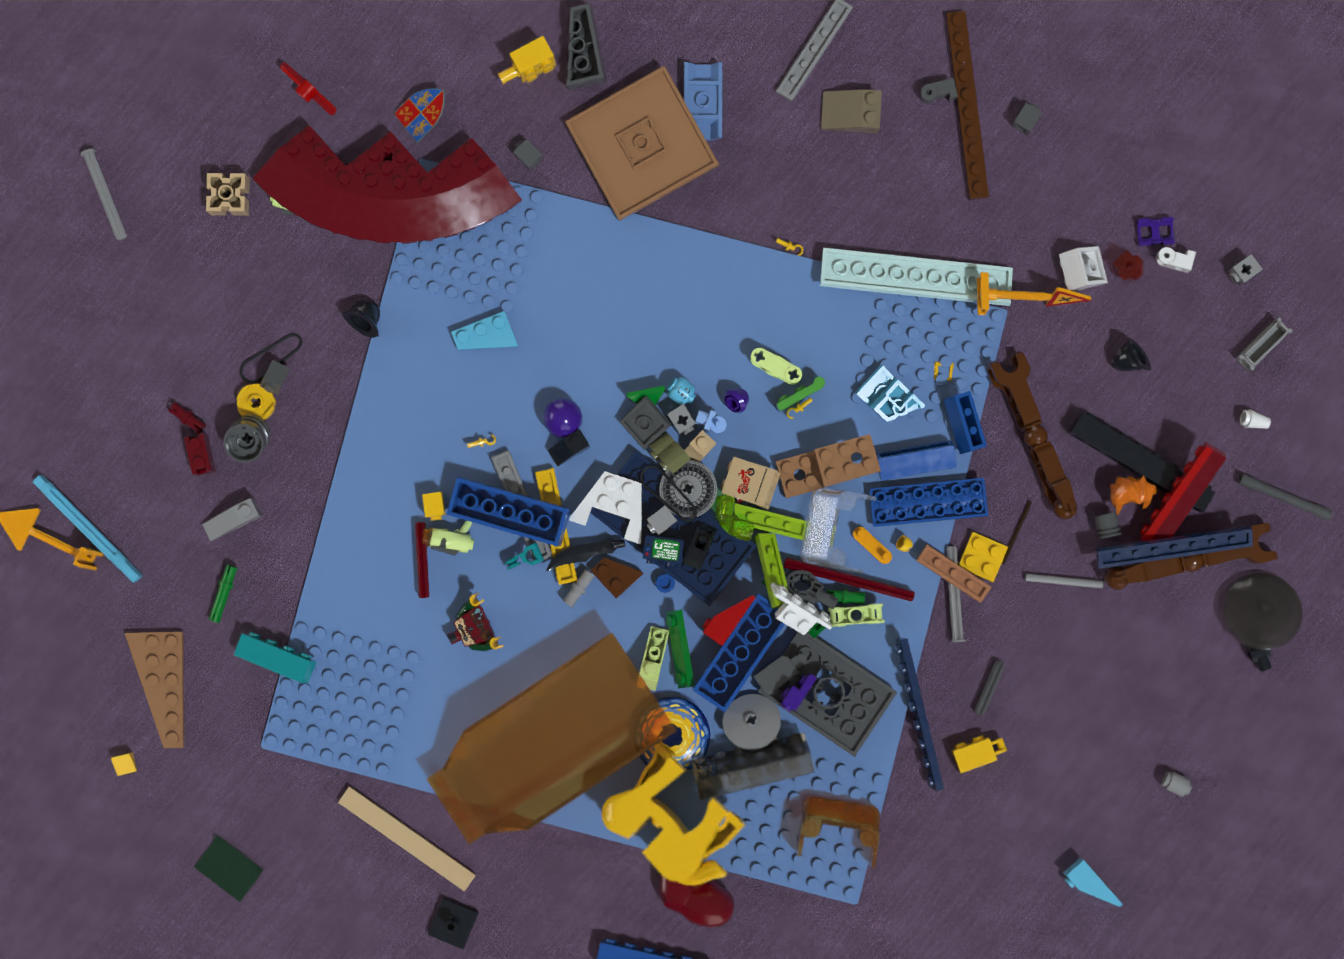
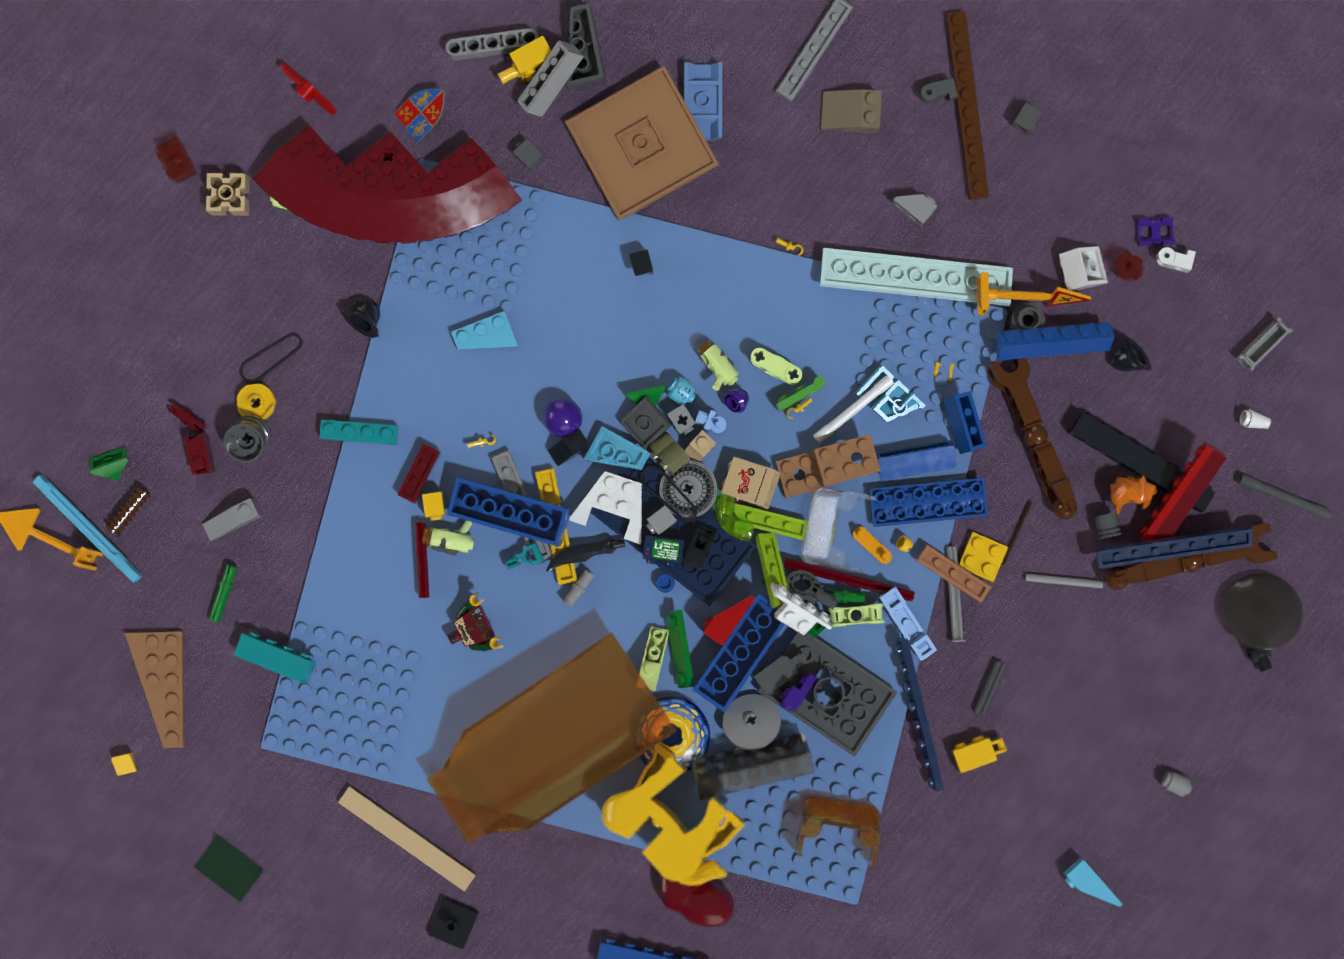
light grey axle [80,149,127,240] -> none
dark grey brick [260,360,290,395] -> none
reddish brown wing [590,558,643,599] -> none
light grey brick [1228,254,1263,286] -> none
none -> green slope [89,446,128,481]
none -> reddish brown piece [105,486,151,536]
none -> clear red brick [156,136,198,184]
none -> teal plate [319,420,399,445]
none -> dark red plate [397,443,441,504]
none -> light grey beam [446,28,538,61]
none -> light grey brick [517,40,584,117]
none -> medium azure wing [583,426,651,470]
none -> black panel [629,249,654,276]
none -> yellowish green piece [697,340,739,391]
none -> white piece [813,375,895,444]
none -> light blue slope [879,587,937,661]
none -> light grey slope [892,194,937,227]
none -> blue brick [994,322,1115,361]
none -> dark grey piece [1009,303,1045,330]

